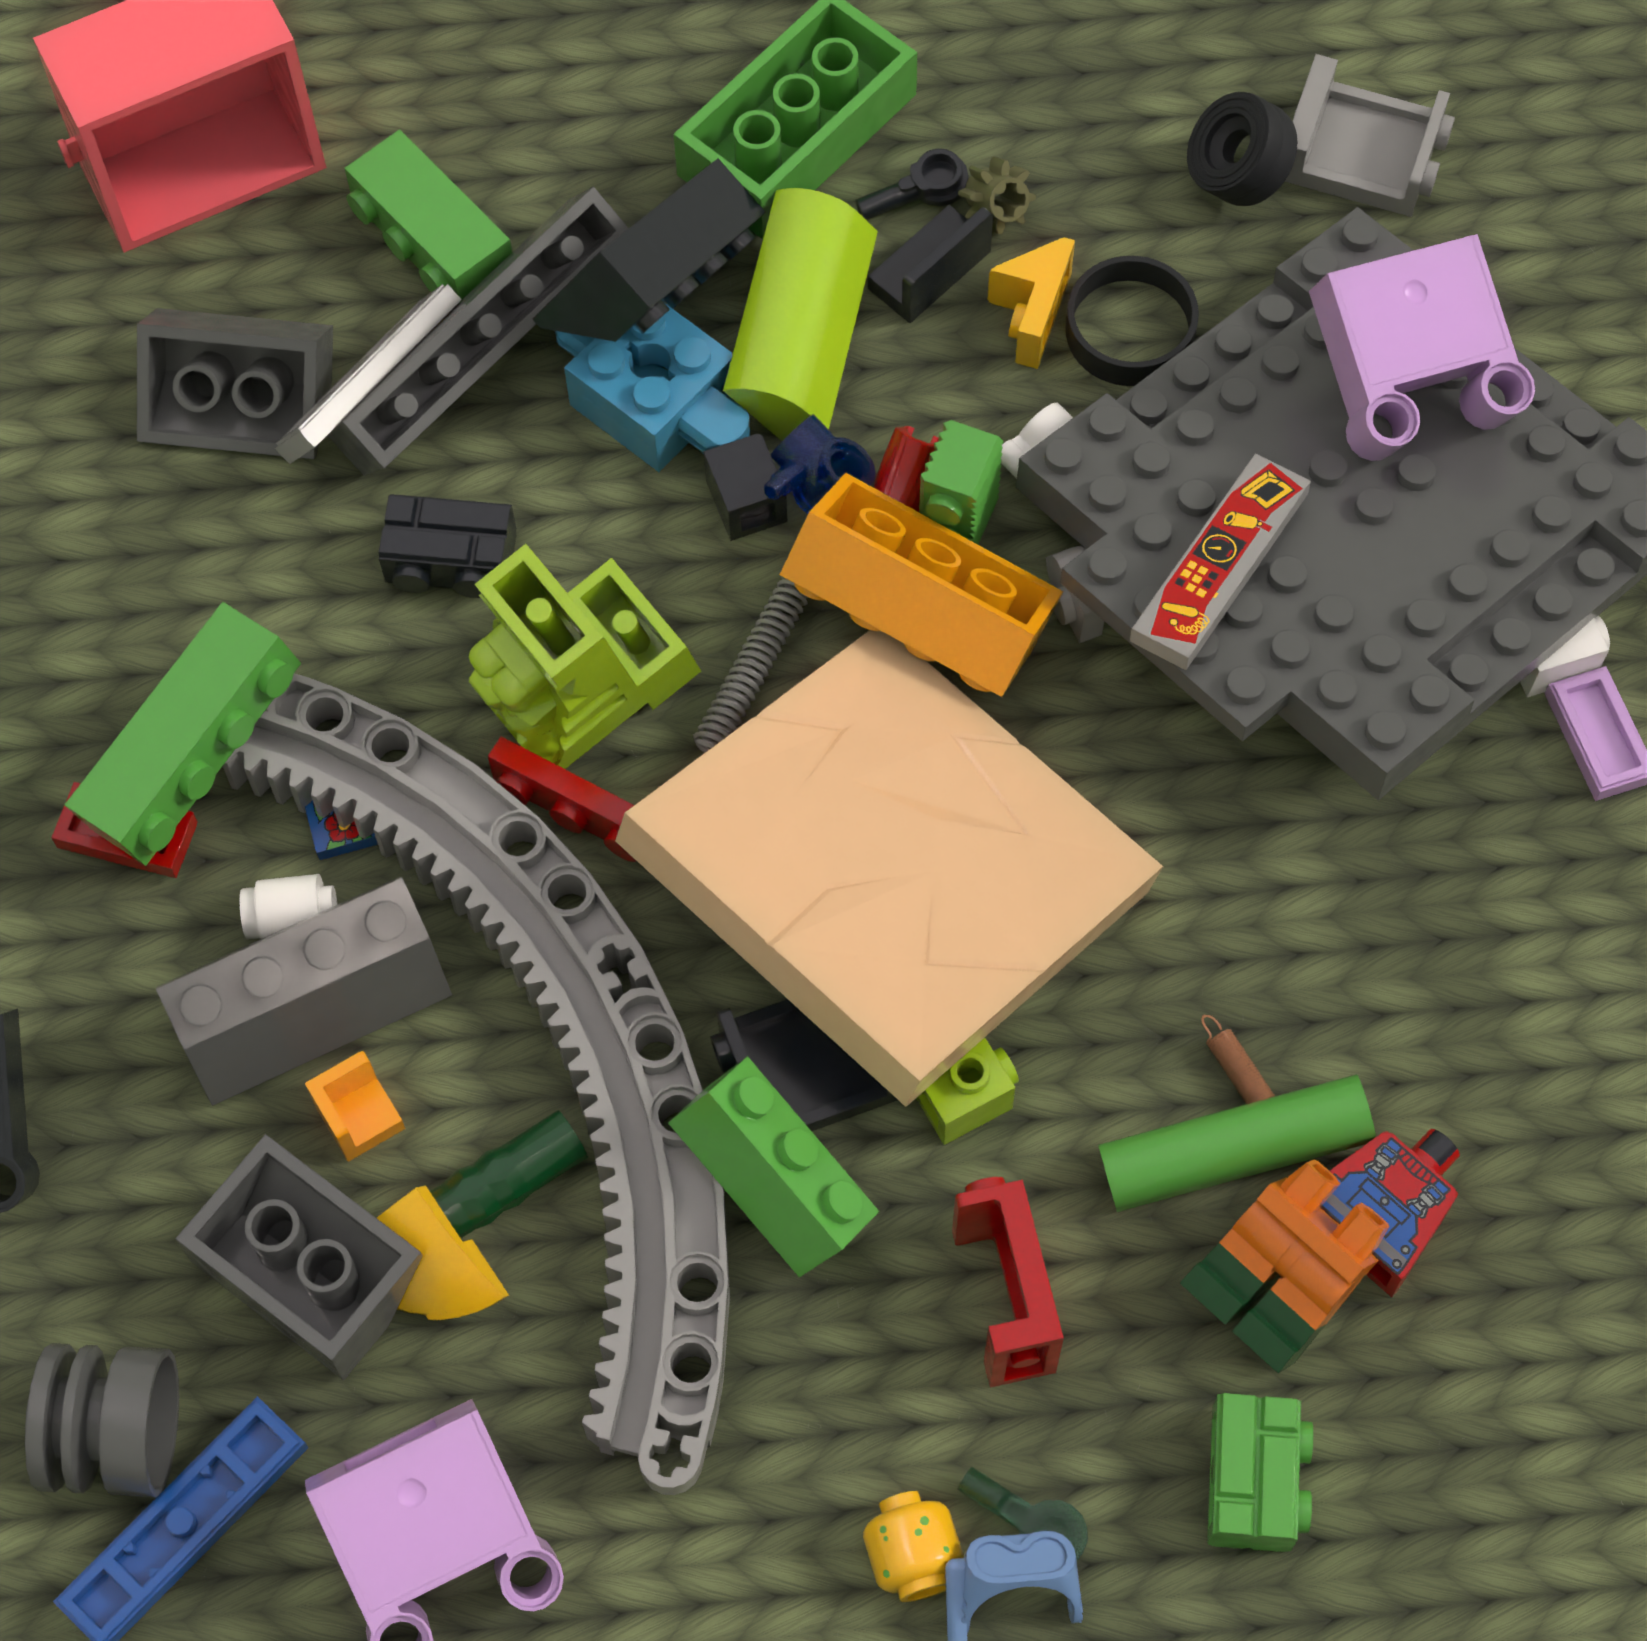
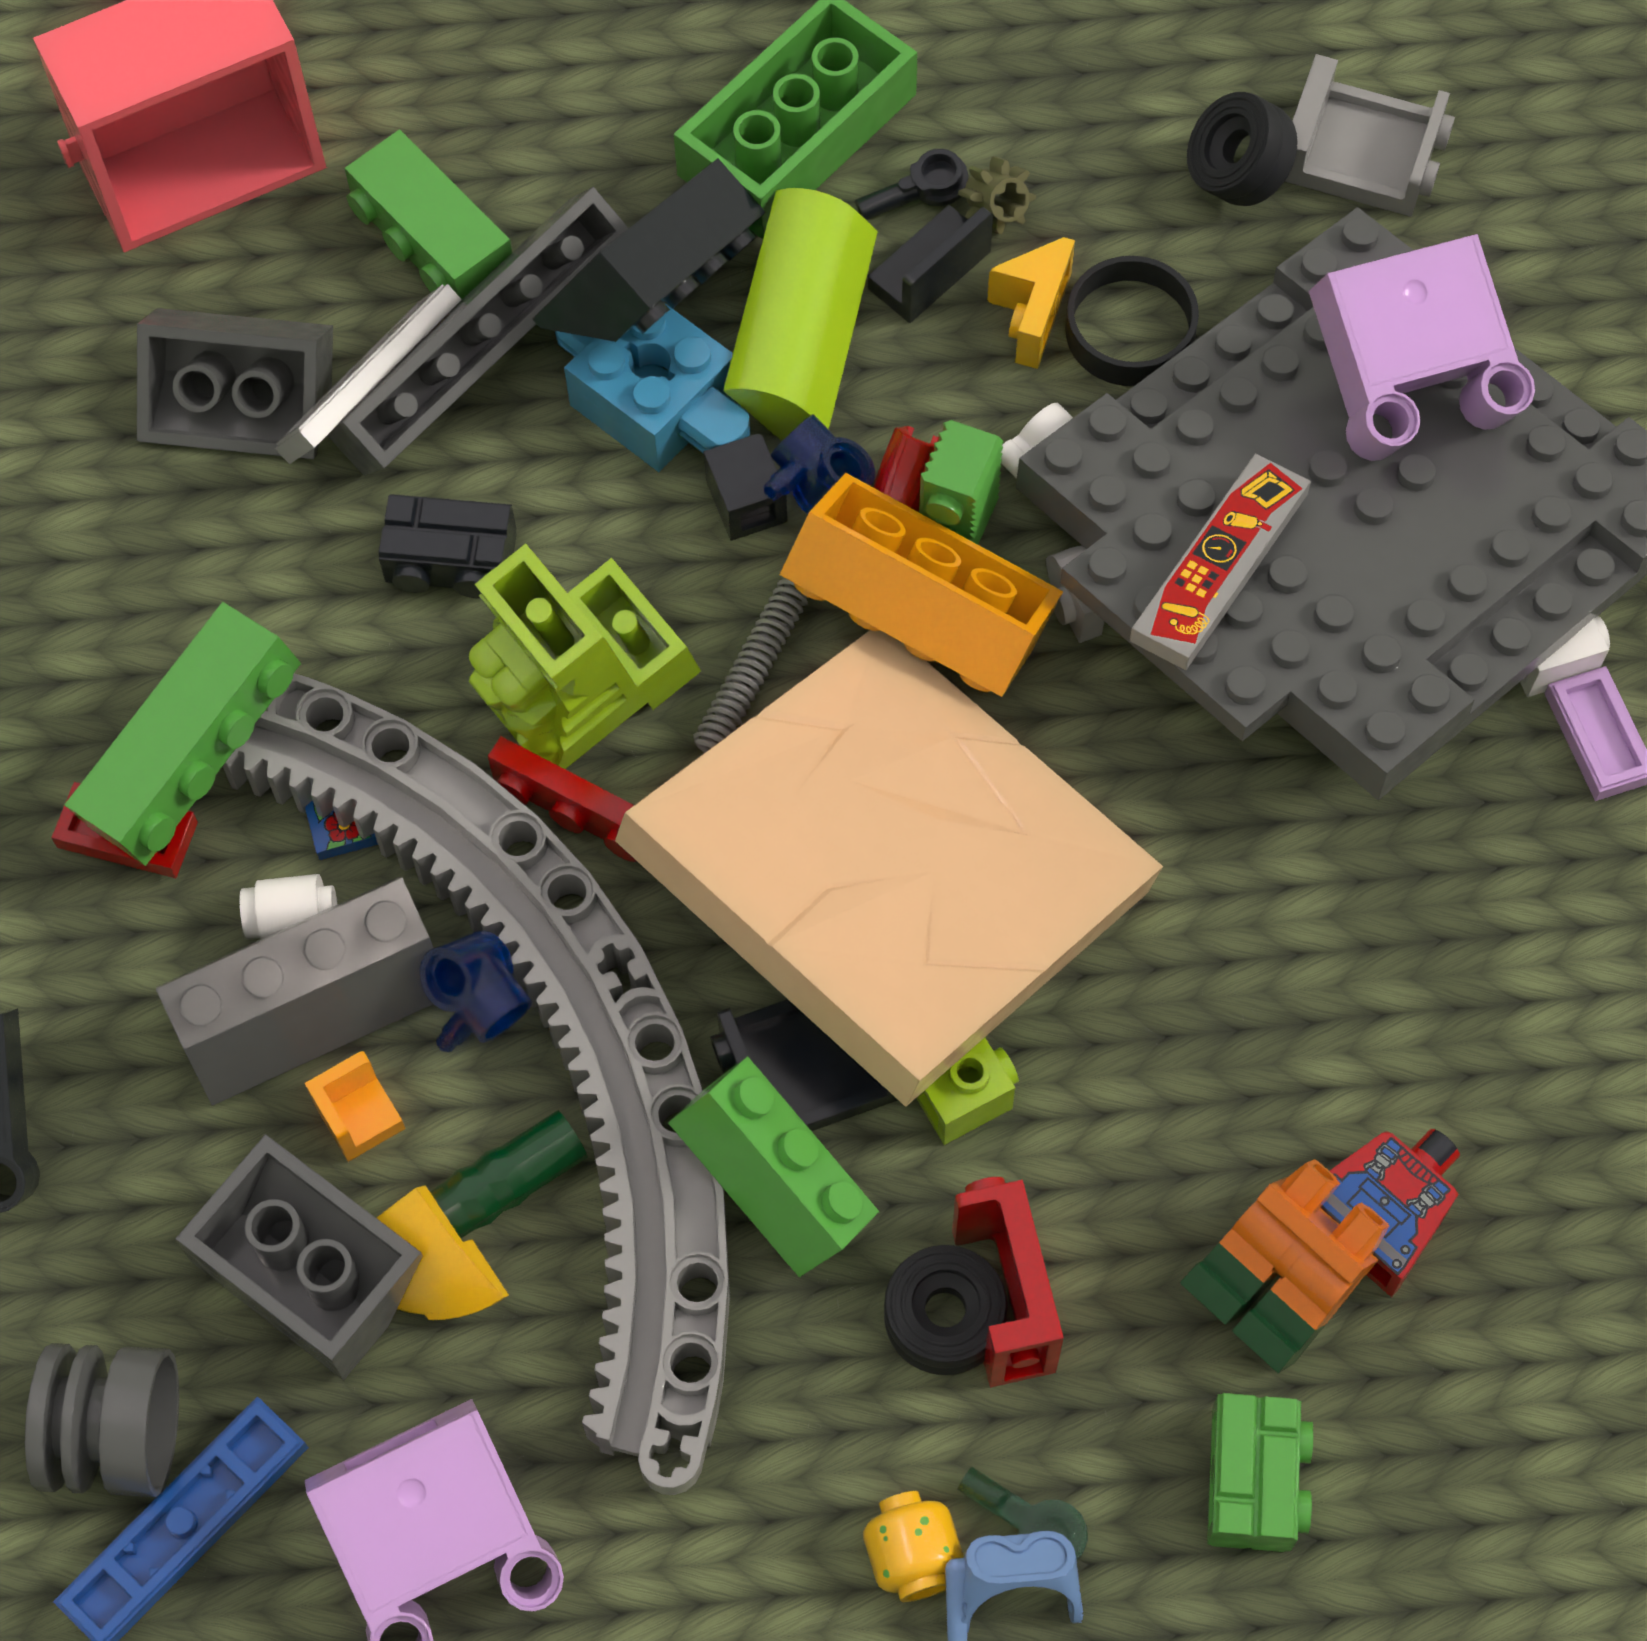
bright green brick [1098,1074,1376,1212] -> none
nougat piece [1201,1014,1275,1104] -> none
none -> clear blue piece [420,931,533,1052]
none -> black tyre [884,1245,1007,1375]

